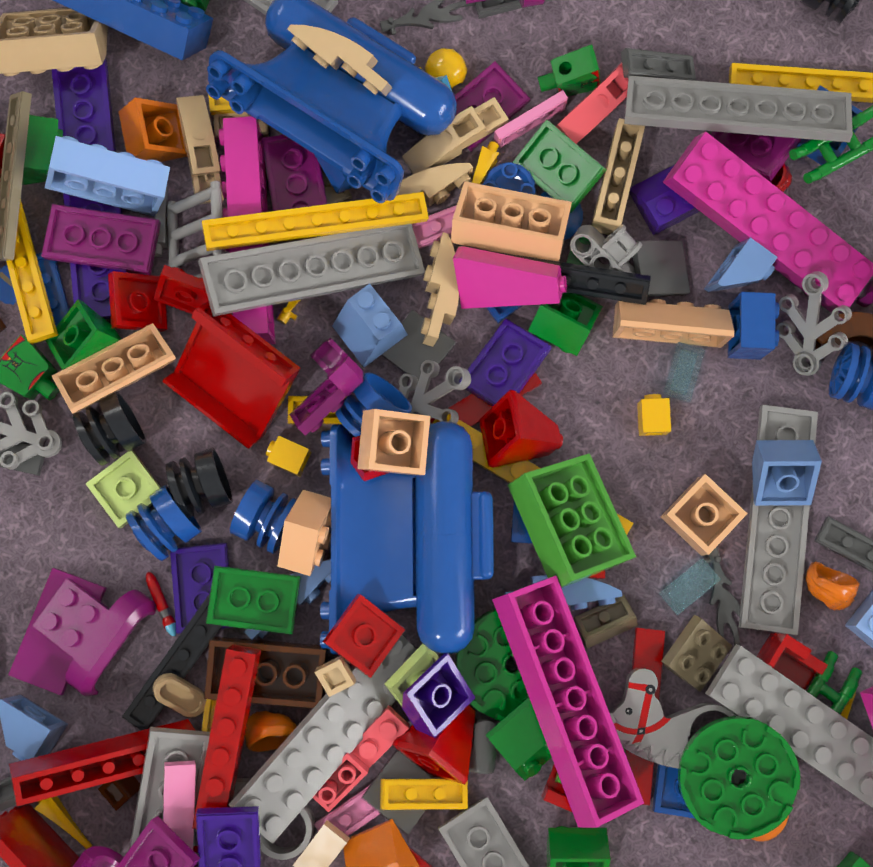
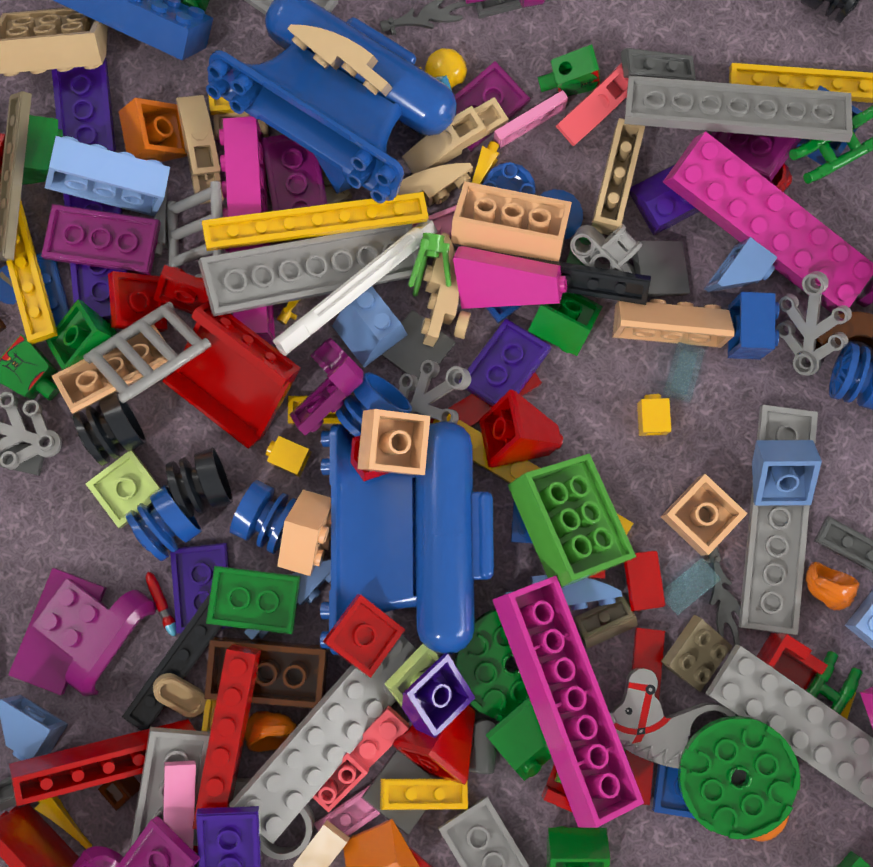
tan tile [314,656,356,697] -> none
tile [512,119,607,213] -> none
none -> light grey bar [83,301,212,403]
none -> white piece [273,220,437,356]
none -> bright green plant [408,233,451,297]
none -> tan tile [454,311,471,339]
none -> red slope [624,551,665,611]

